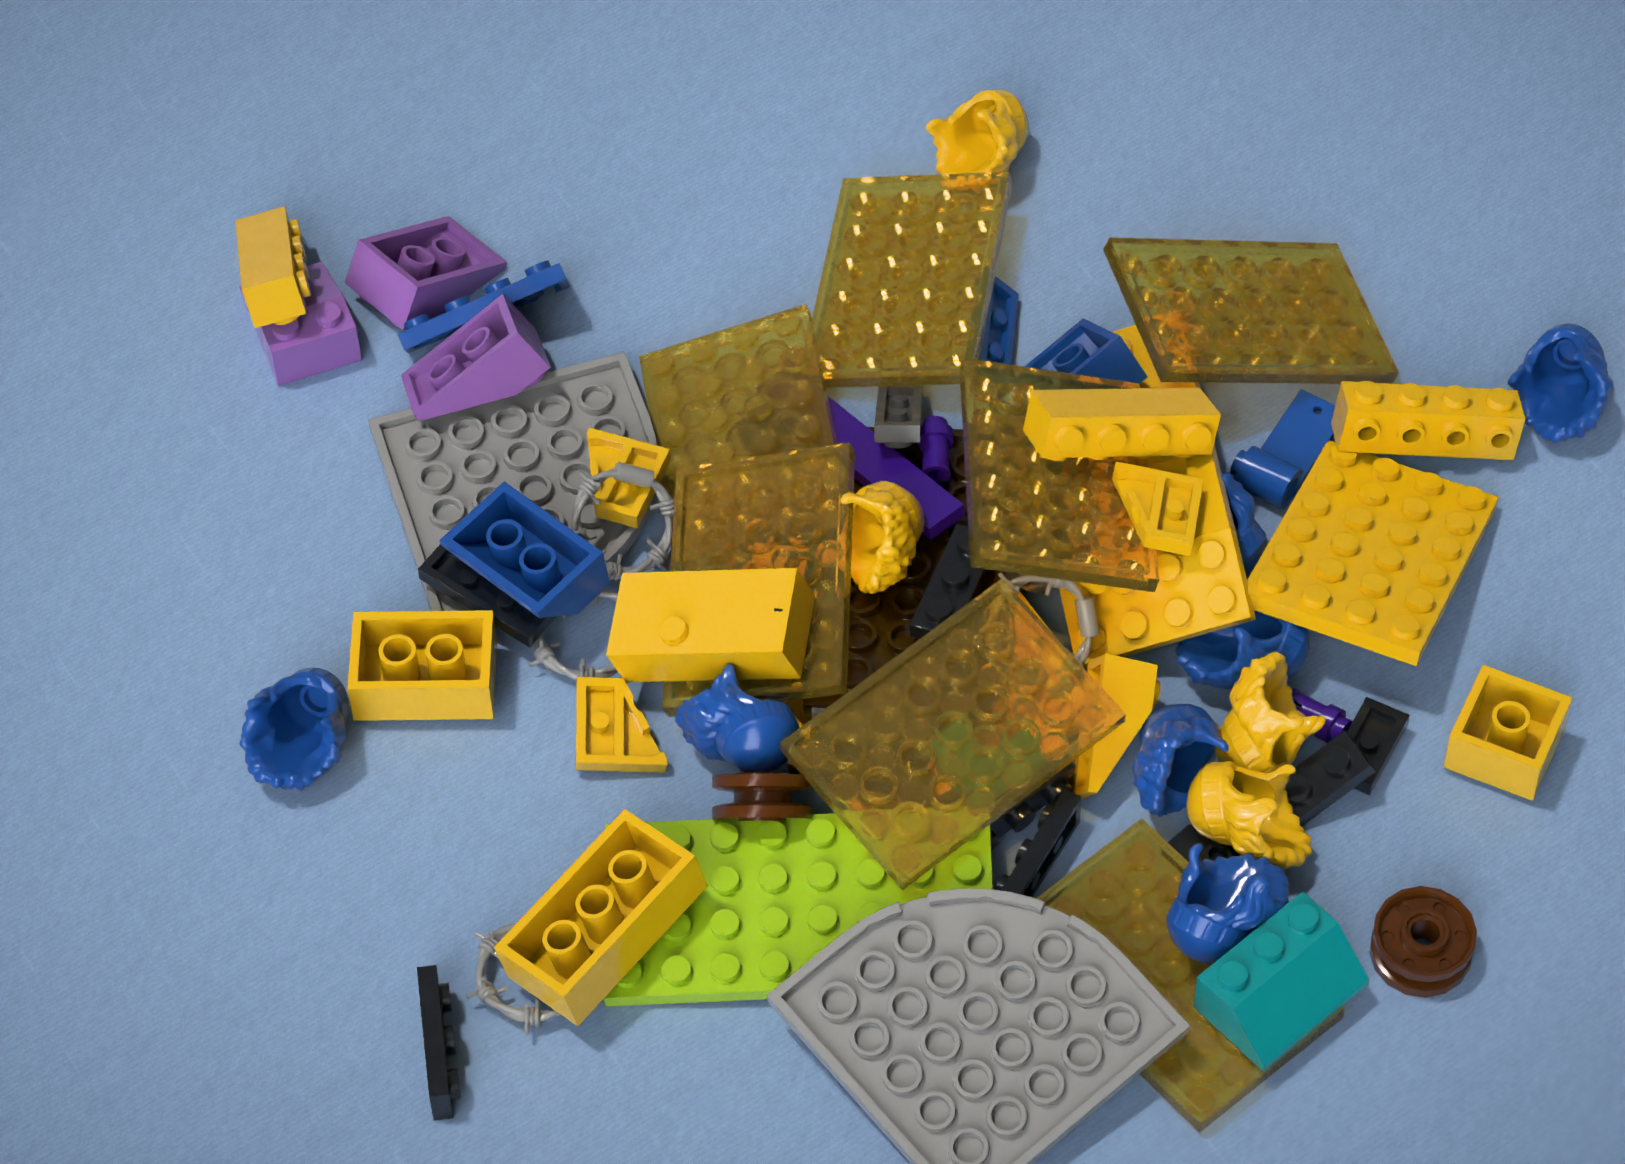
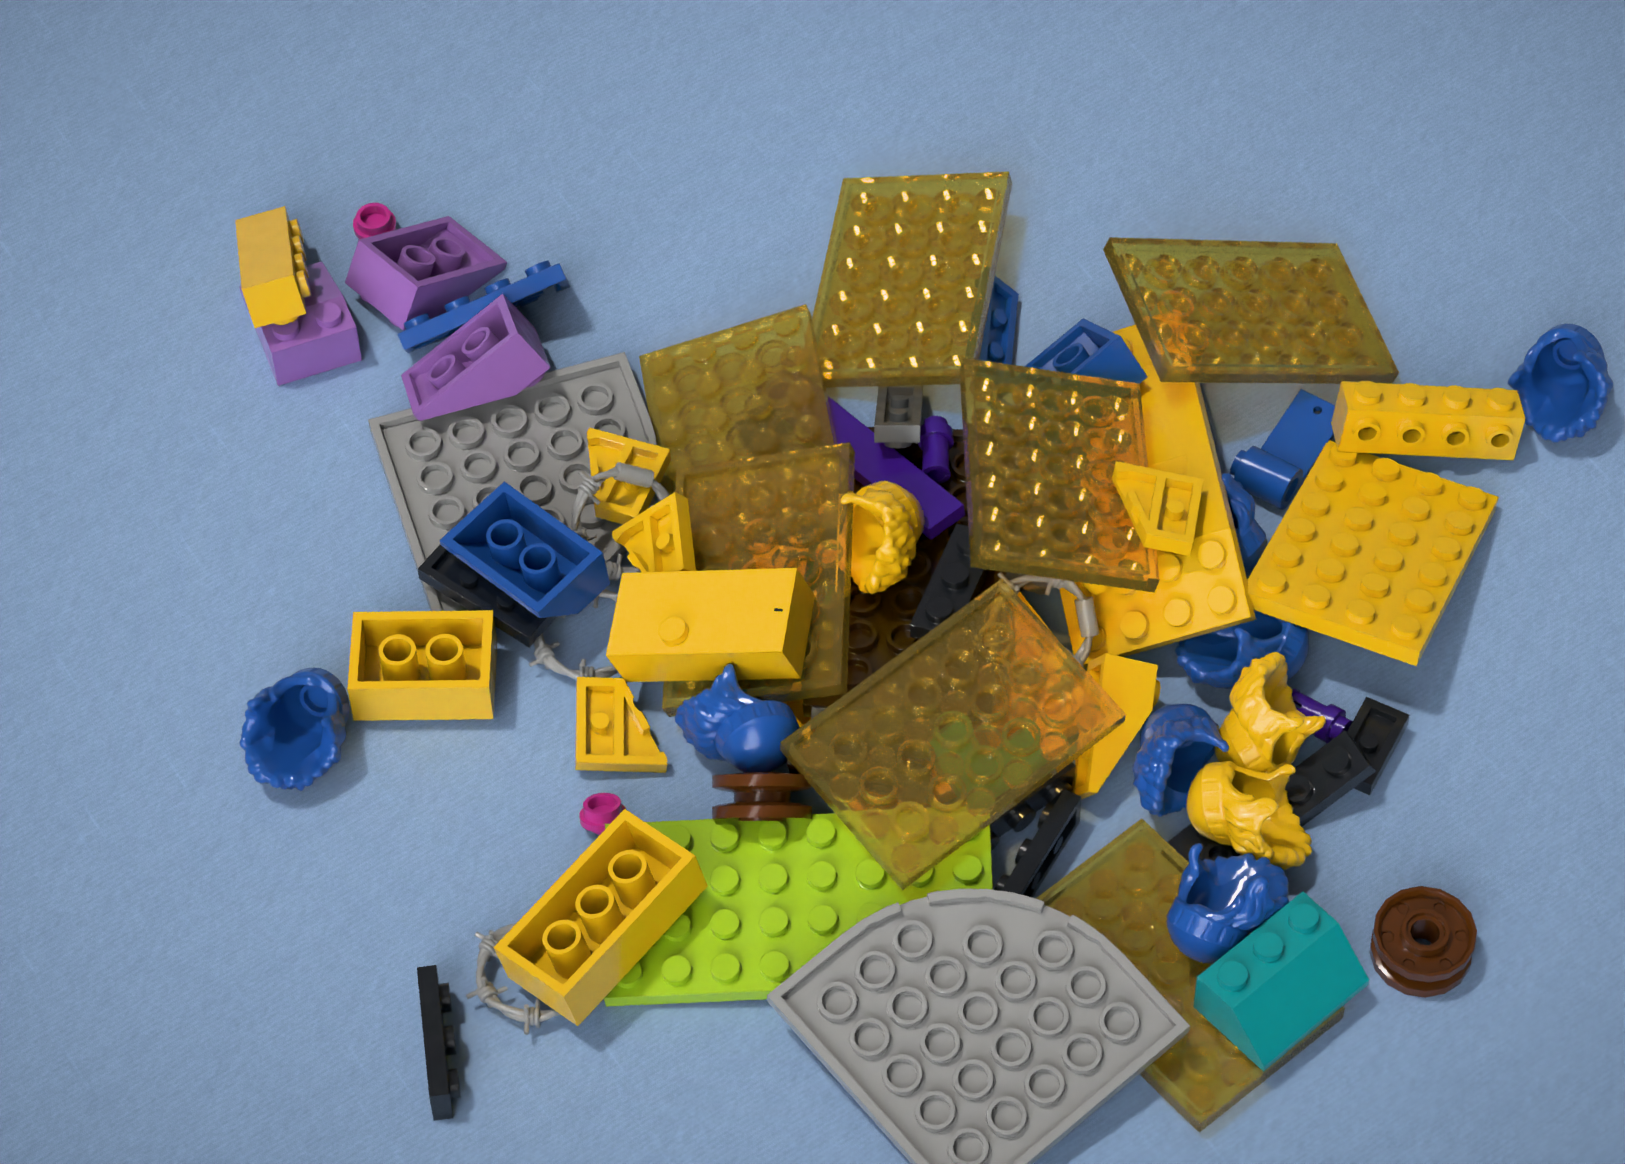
yellow hair [925,89,1029,195] -> none
yellow brick [1023,388,1221,461] -> none
yellow brick [1443,665,1573,801] -> none
none -> dark pink plate [353,203,396,239]
none -> dark pink plate [579,793,627,835]
none -> yellow wing [612,492,696,572]

